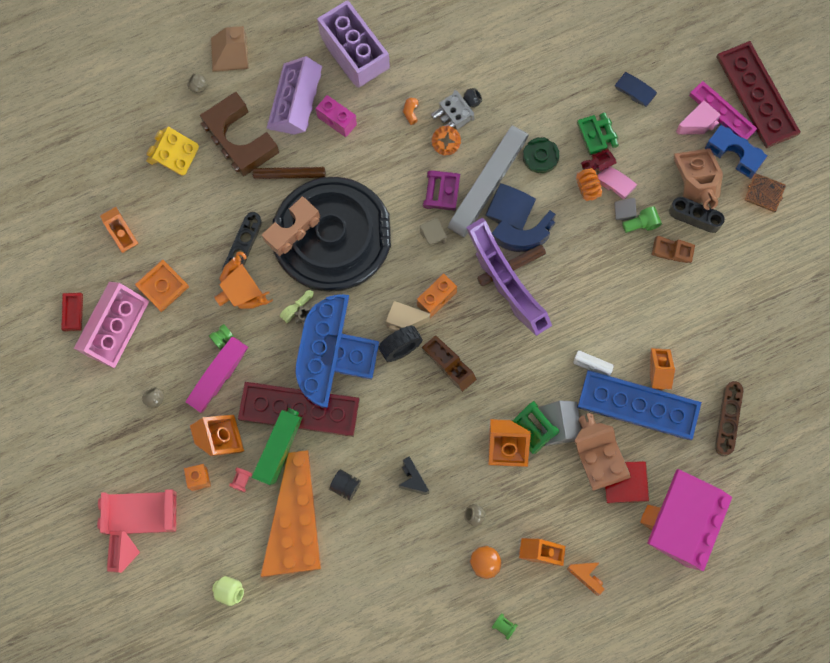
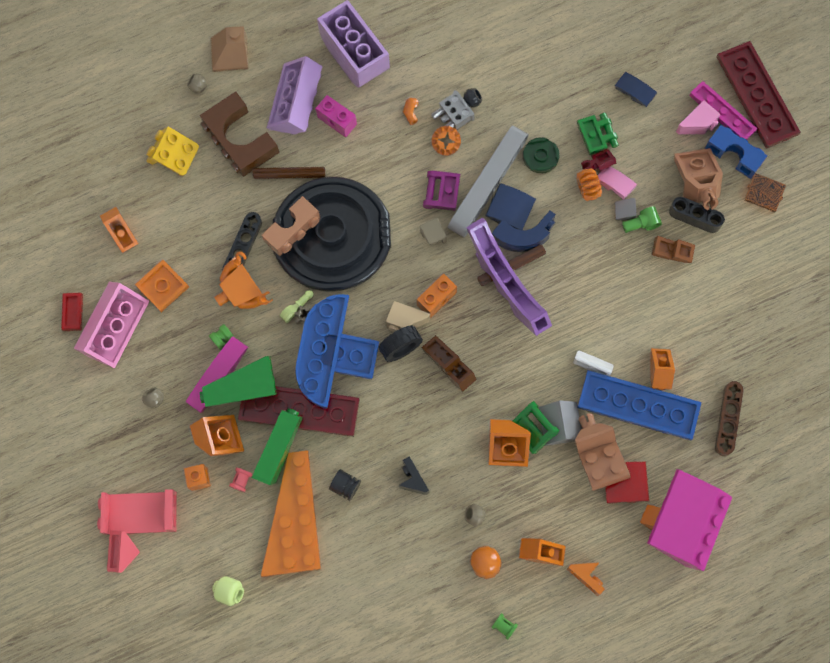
none -> green slope [200,356,277,407]

